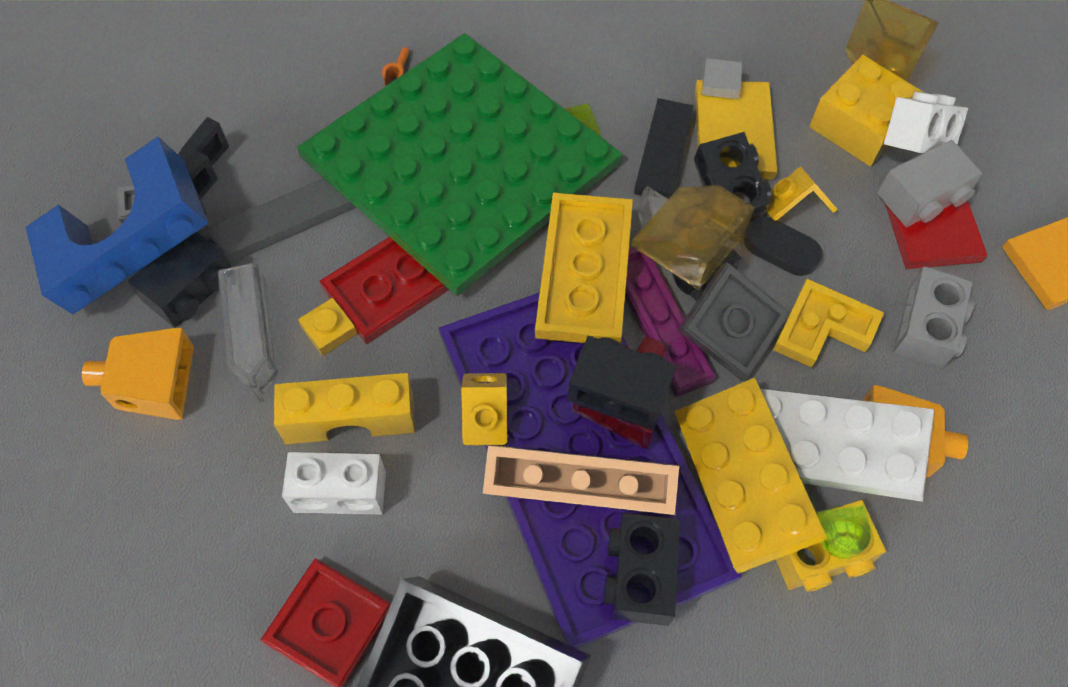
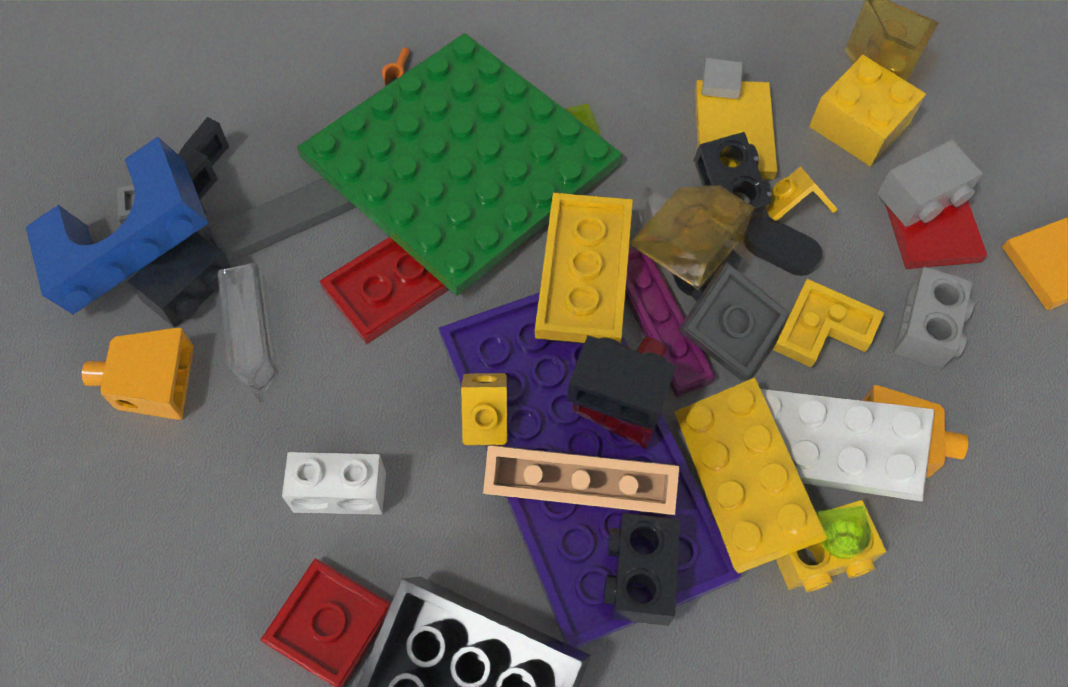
yellow arch [274,373,415,445] -> none
yellow plate [297,298,357,356] -> none
black tile [634,98,694,202] -> none
white brick [884,91,968,153] -> none

